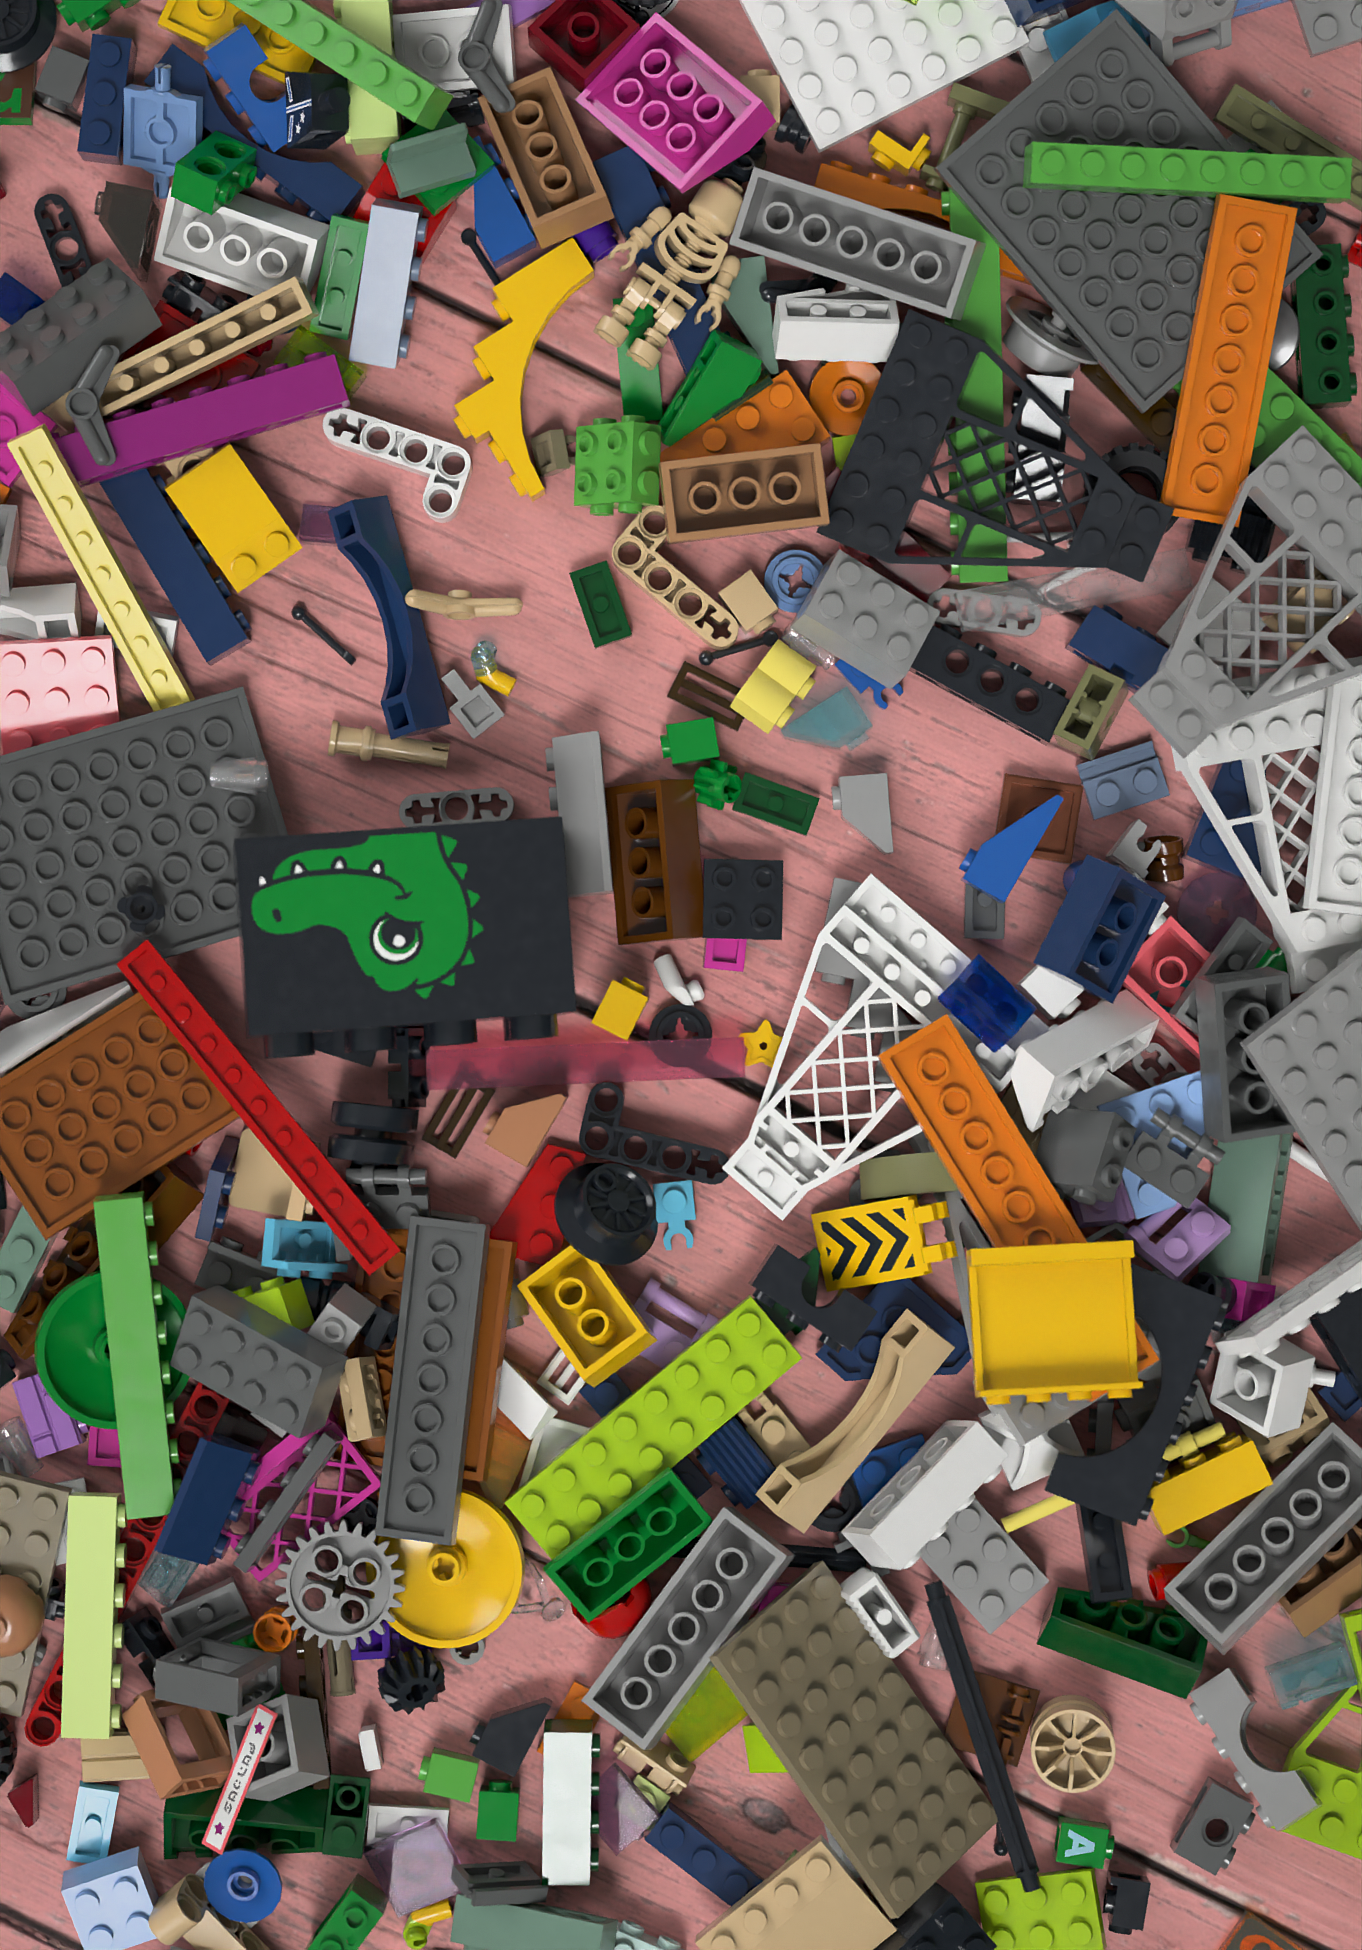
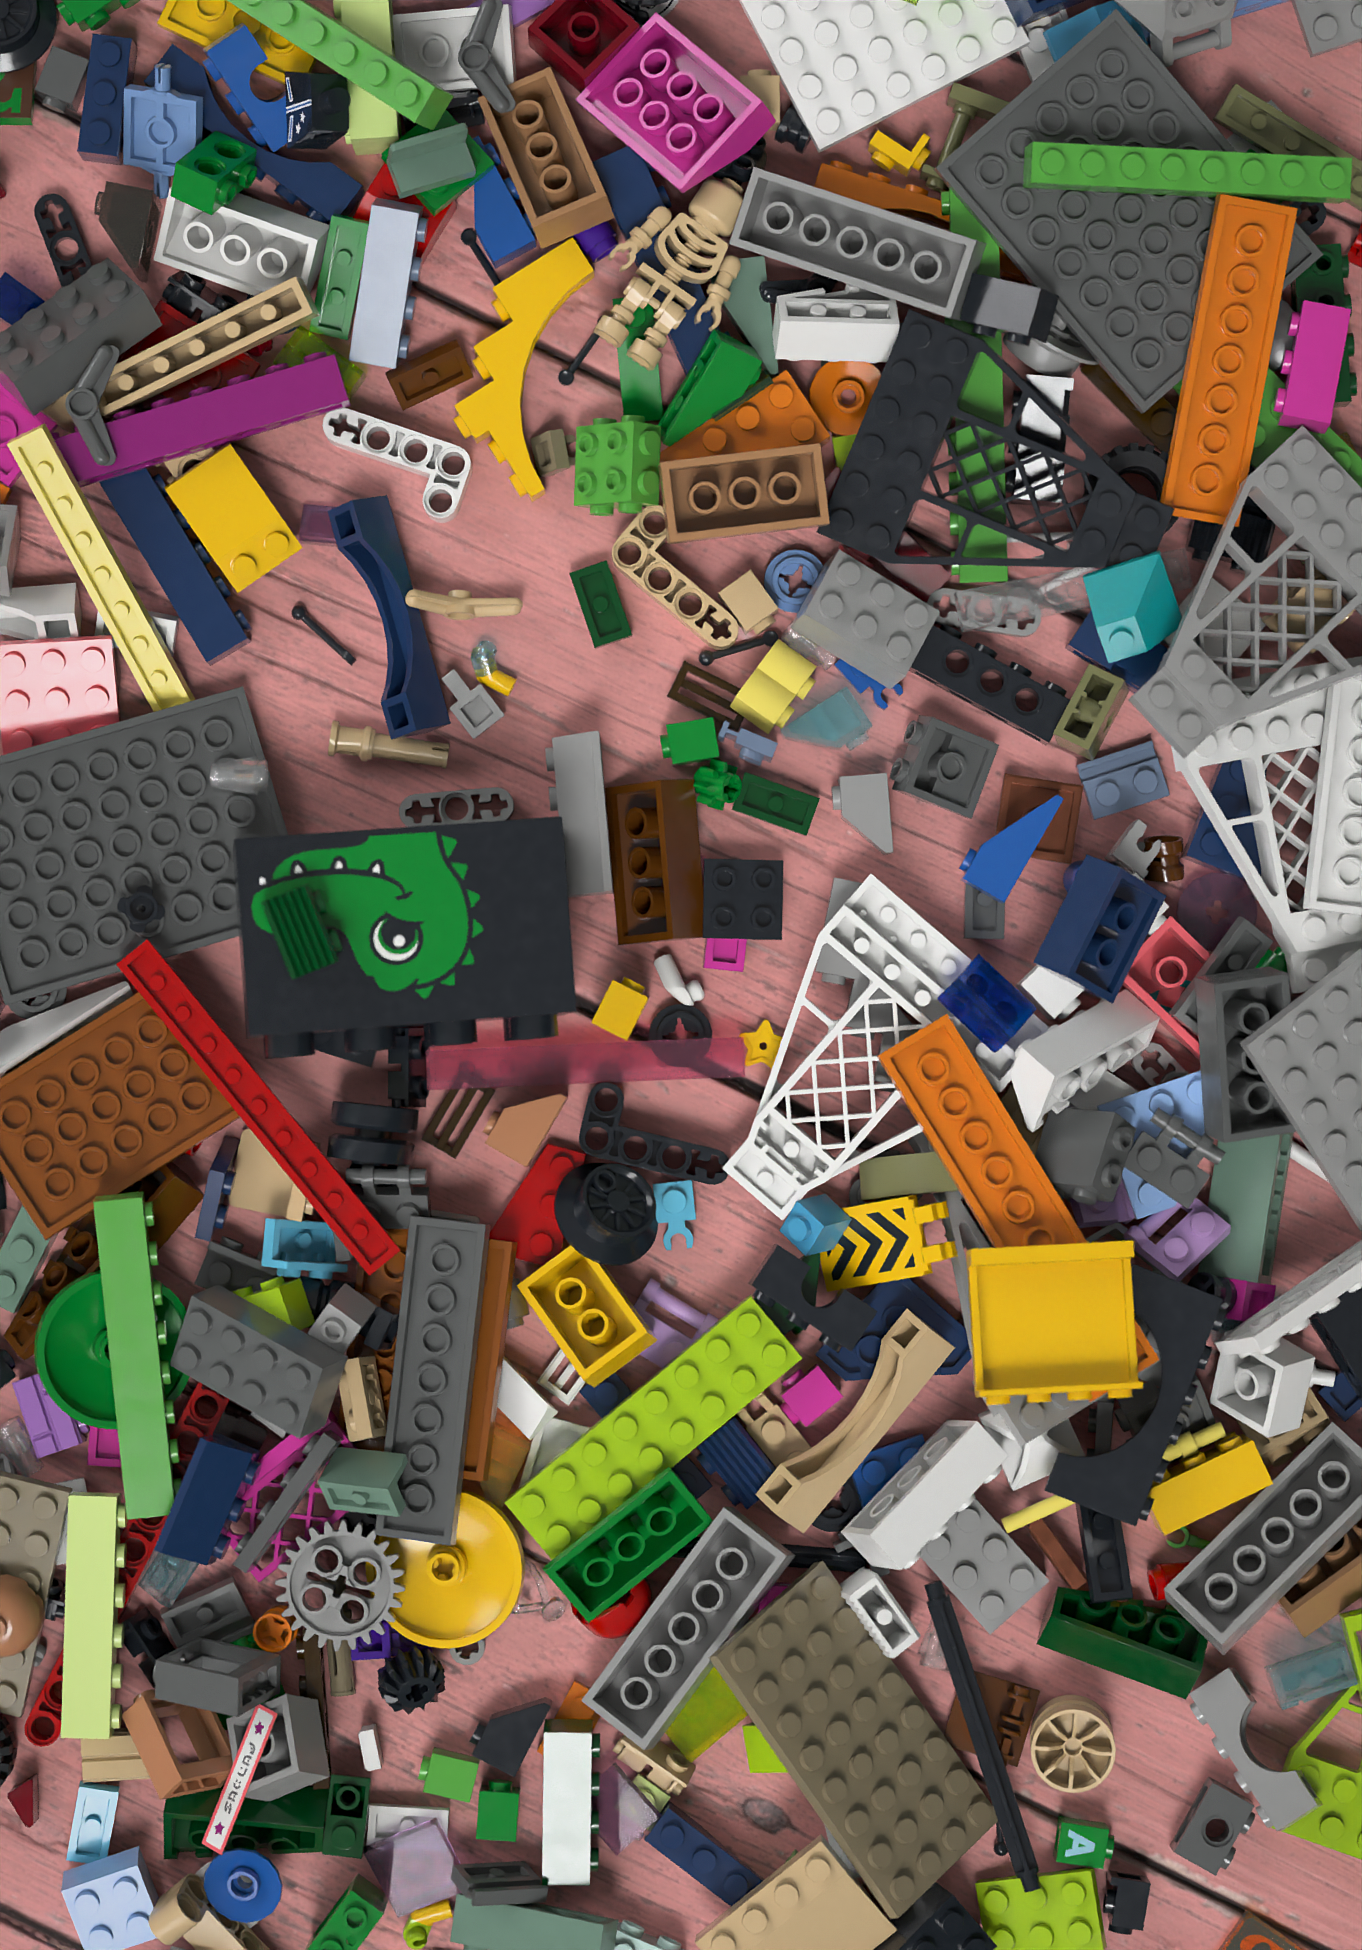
none -> dark green brick [261,884,343,980]
none -> sand green panel [318,1447,408,1517]
none -> reddish brown plate [385,339,474,411]
none -> black hinge [558,315,607,386]
none -> sand blue plate [718,721,778,766]
none -> dark azure brick [779,1194,852,1256]
none -> dark pink brick [780,1364,843,1427]
none -> dark grey plate [890,715,999,819]
none -> brick [959,273,1059,347]
none -> copper tile [1025,1518,1087,1590]
none -> teal slope [1083,550,1183,663]
none -> dark pink brick [1273,300,1351,434]

